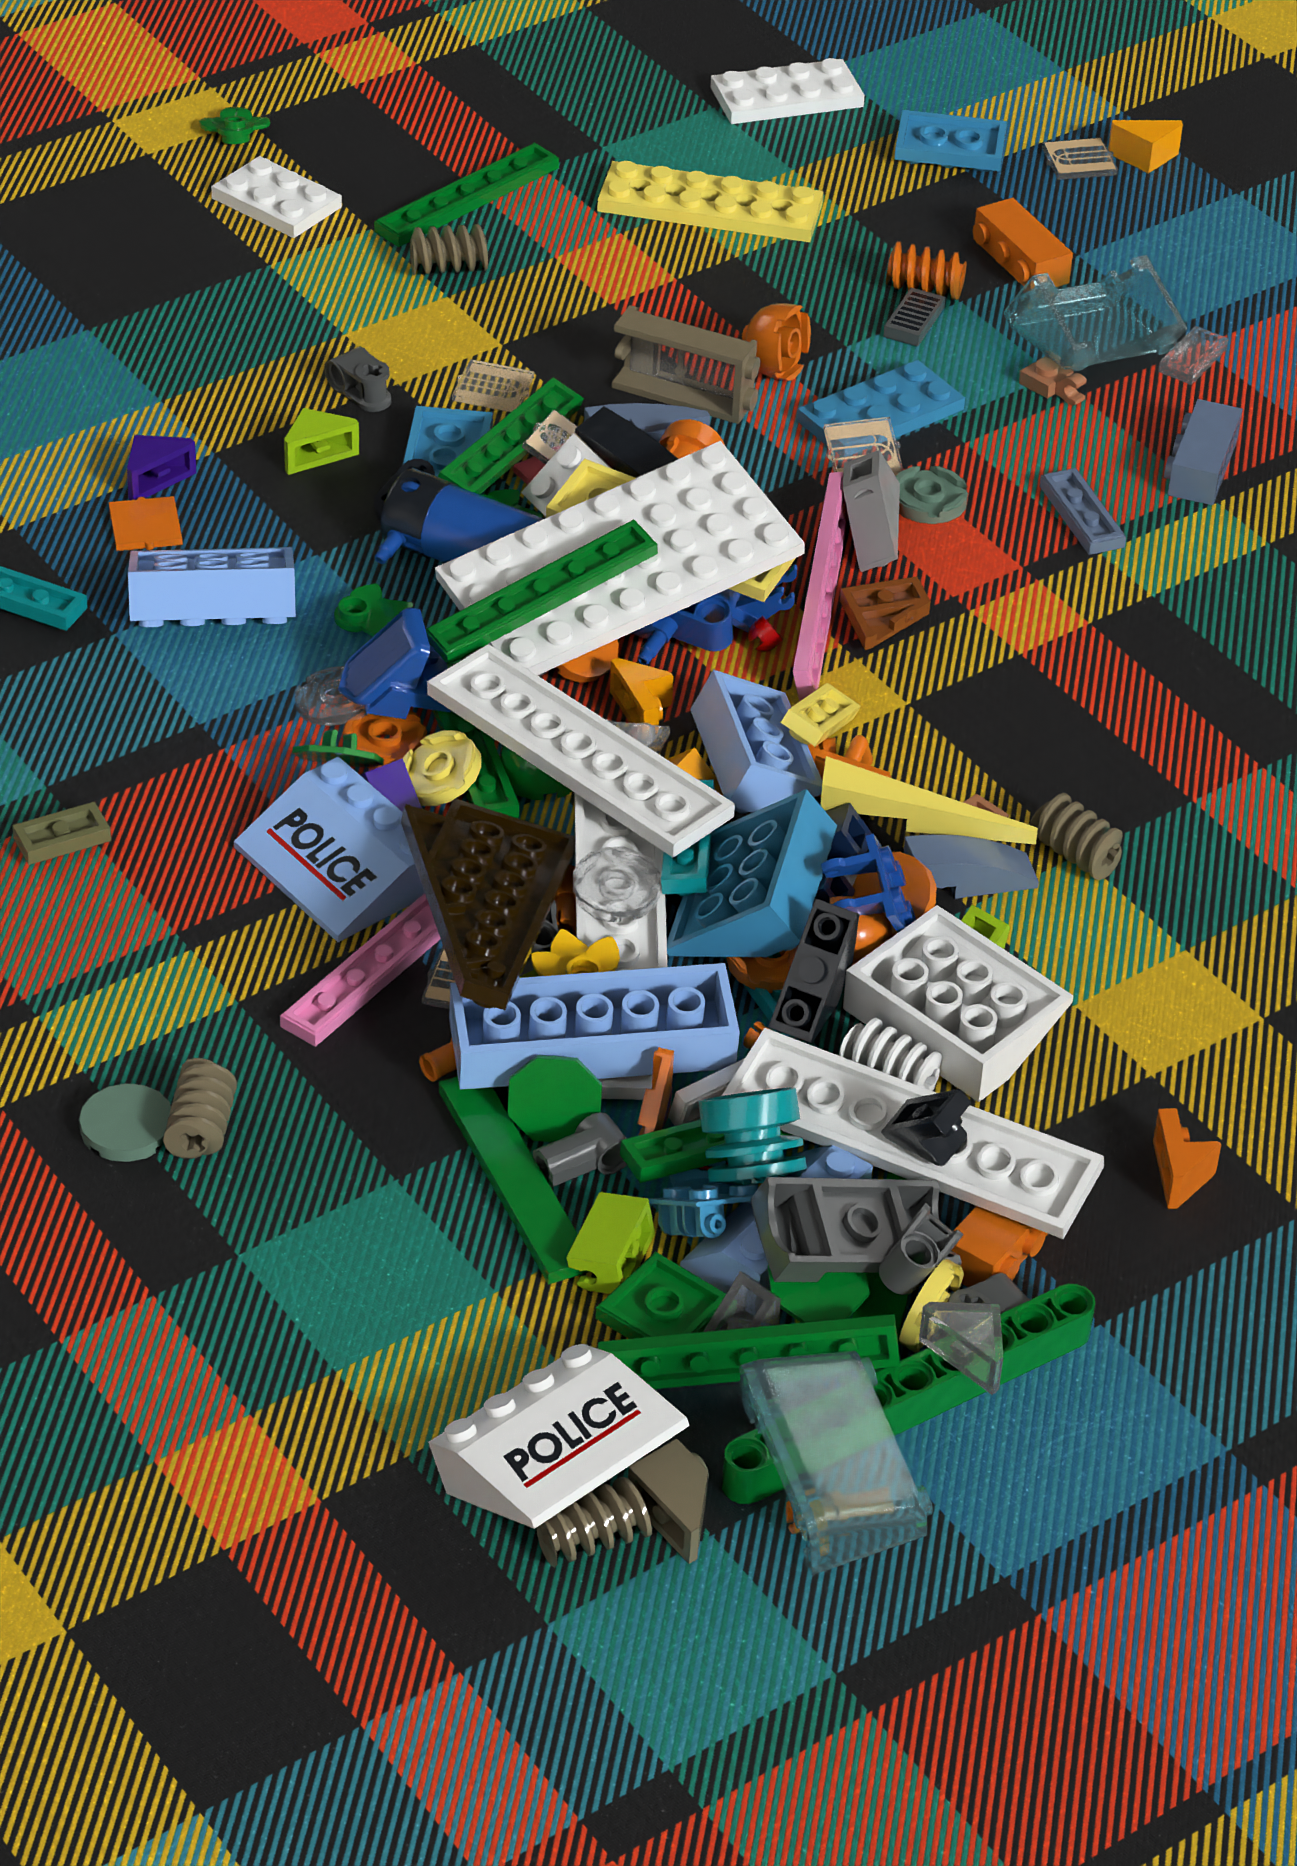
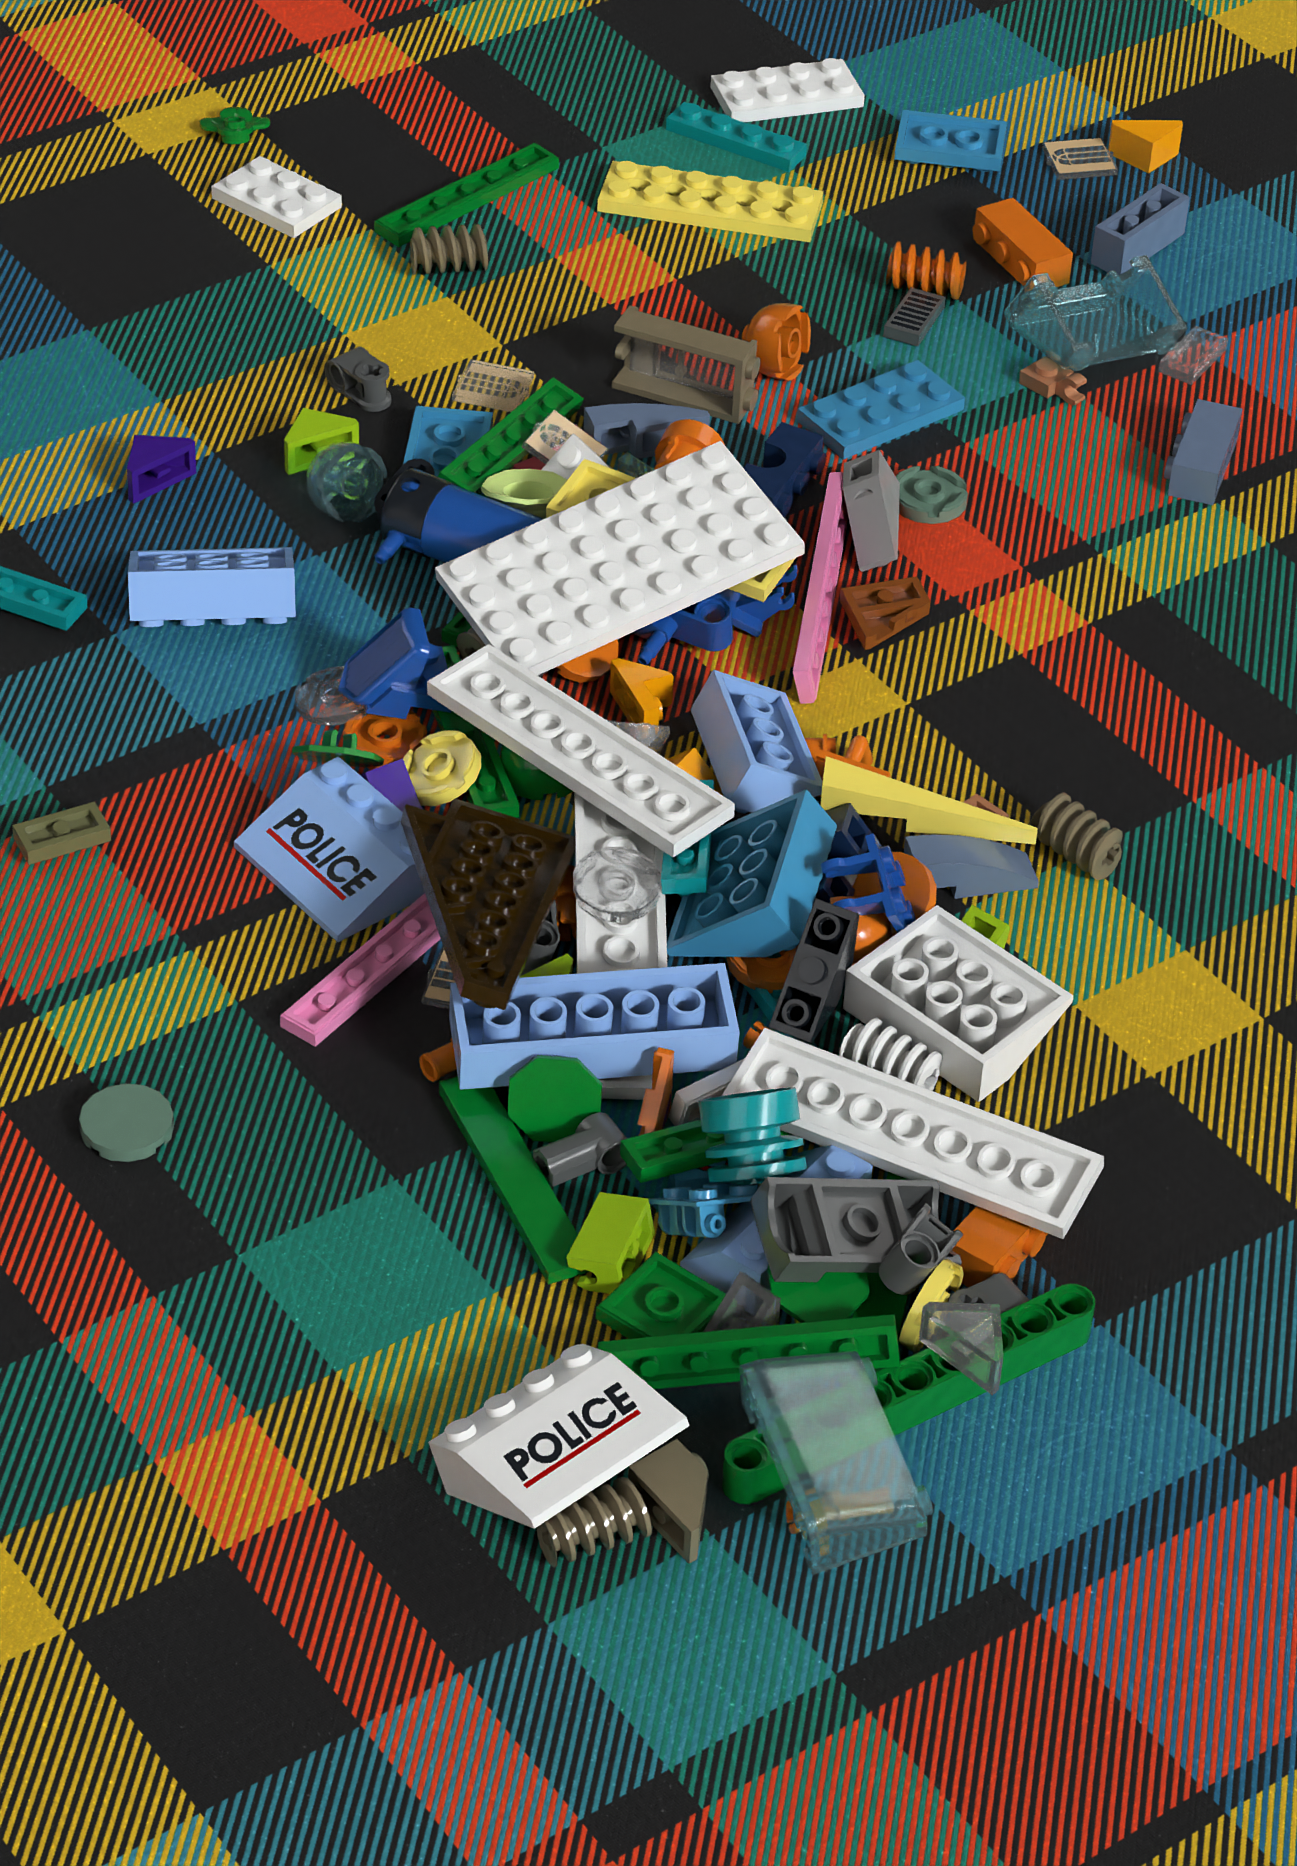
orange piece [109,496,183,551] -> none
dark tan piece [163,1058,237,1159] -> none
green plate [334,583,413,636] -> none
green tile [426,519,658,665] -> none
yellow plate [531,929,620,976] -> none
black slope [575,406,678,478] -> none
red hinge [747,615,784,652] -> none
light yellow plate [780,683,861,747] -> none
clear piece [823,417,903,476] -> none
black slope [881,1089,972,1166] -> none
sand blue tile [1039,468,1126,555] -> none
orange slope [1153,1108,1221,1209] -> none
none -> clear light blue cylinder [306,442,387,522]
none -> yellowish green hat [481,468,567,519]
none -> teal plate [666,102,807,172]
none -> dark blue arch [744,422,826,517]
none -> sand blue brick [1091,183,1190,278]

